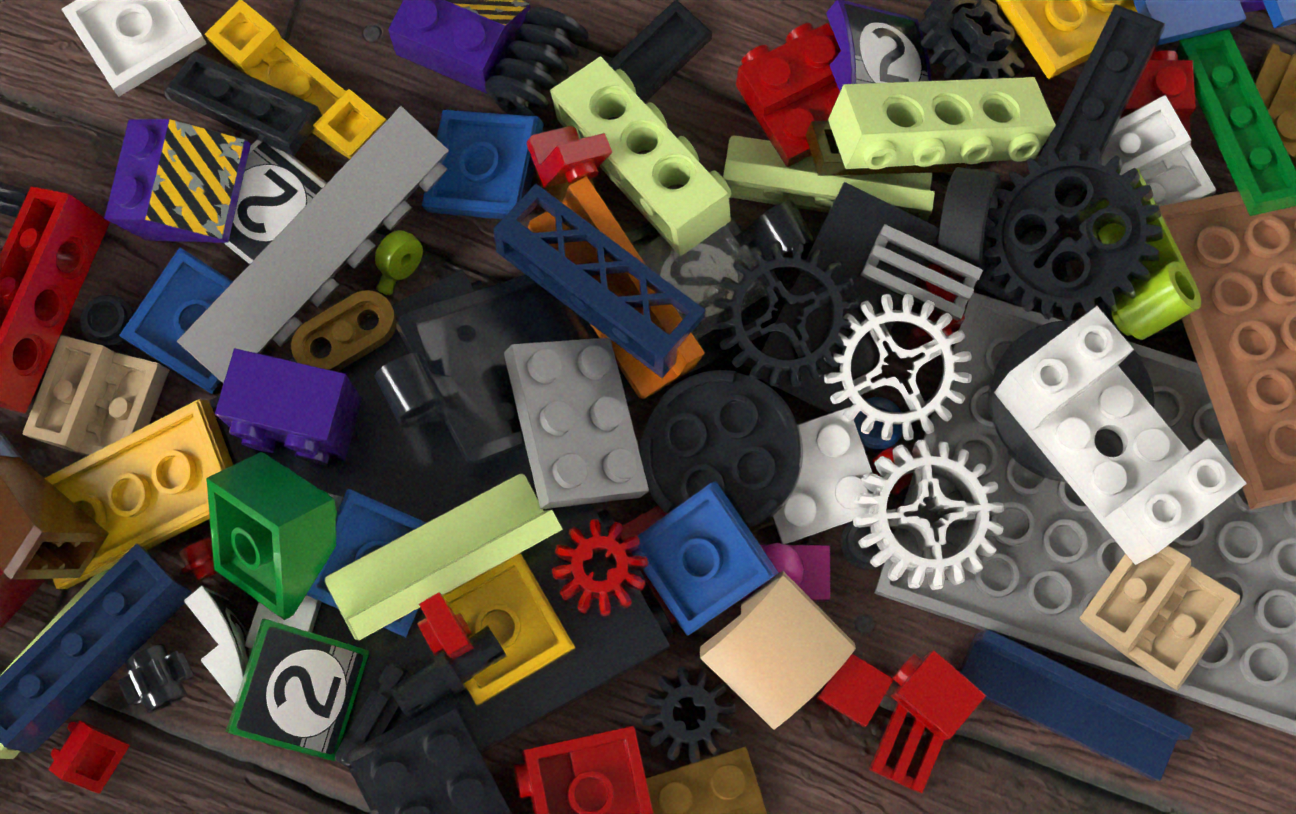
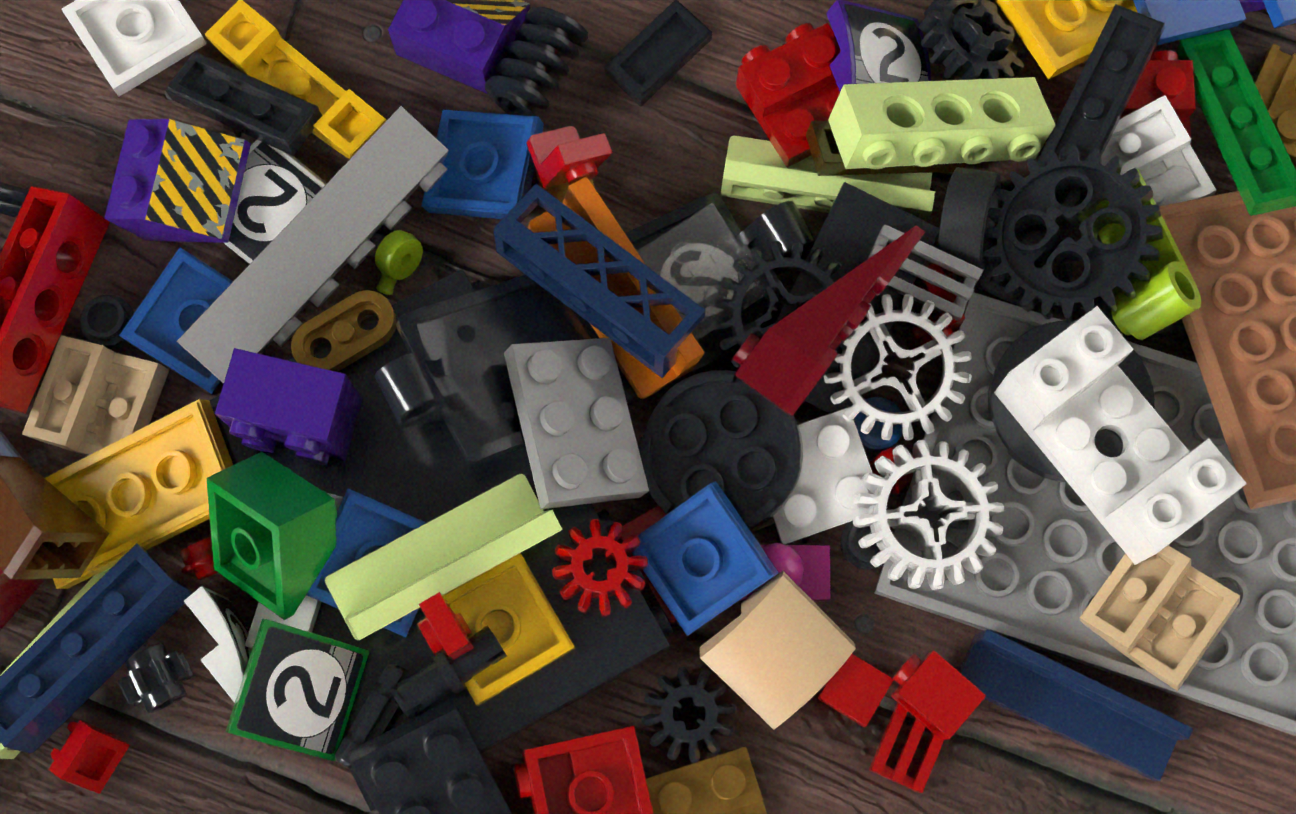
yellowish green brick [550,56,731,256] -> none
none -> dark red wedge [732,225,925,416]

